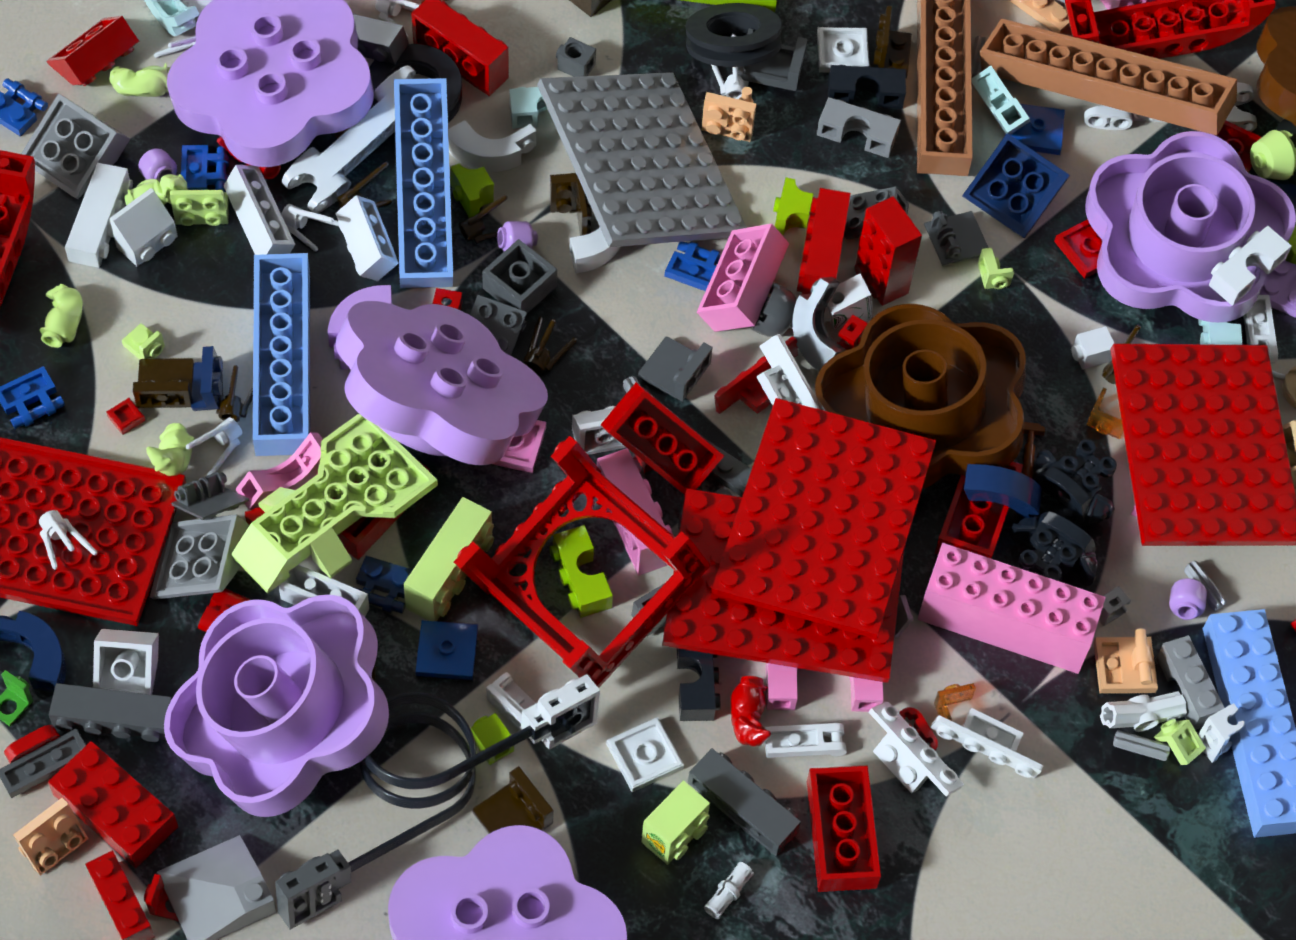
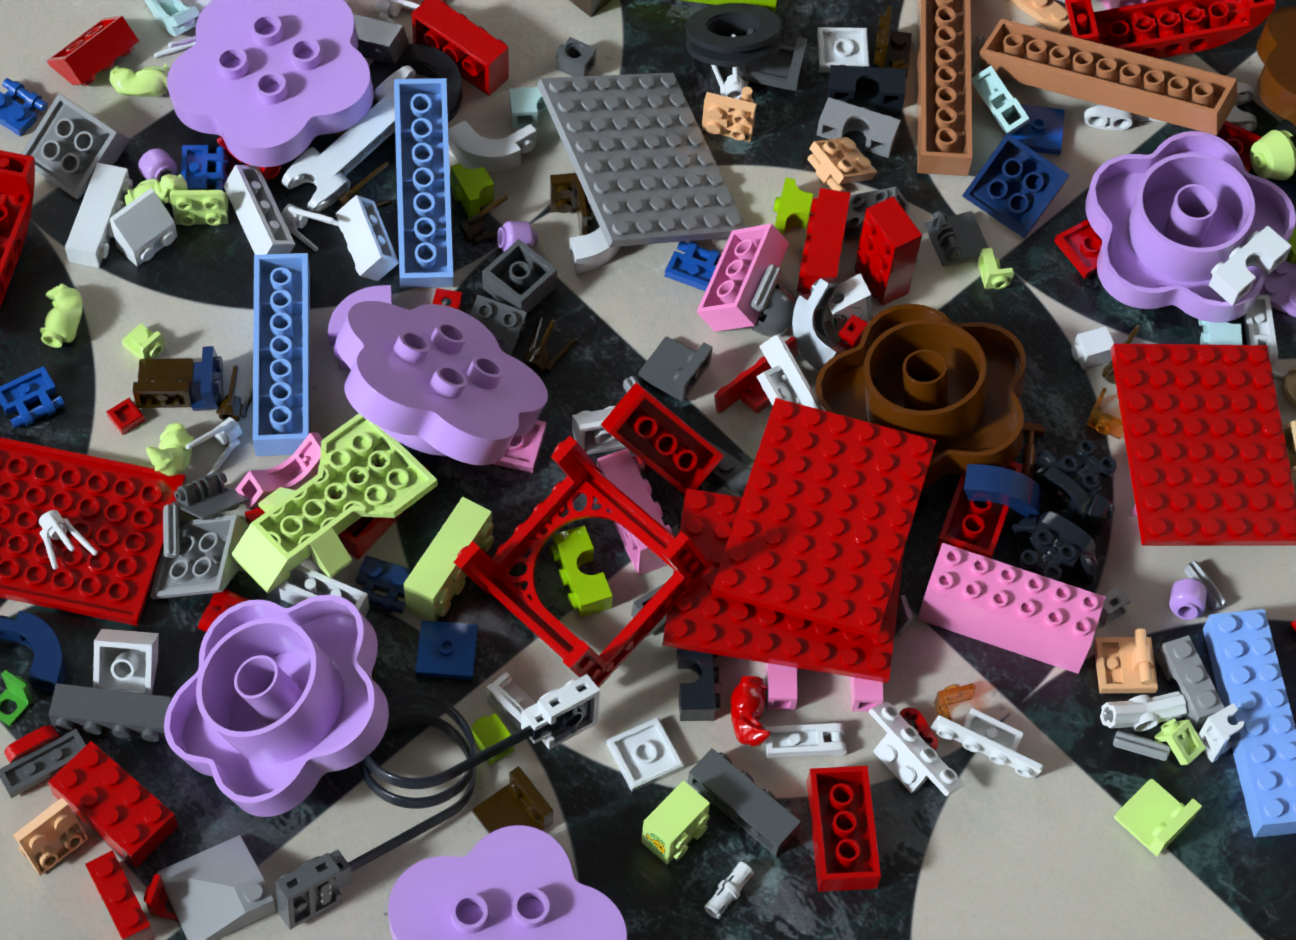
none -> light grey axle [163,504,180,558]
none -> light grey axle [751,264,781,312]
none -> light nougat plate [808,137,877,192]
none -> yellowish green bracket [1114,779,1202,857]

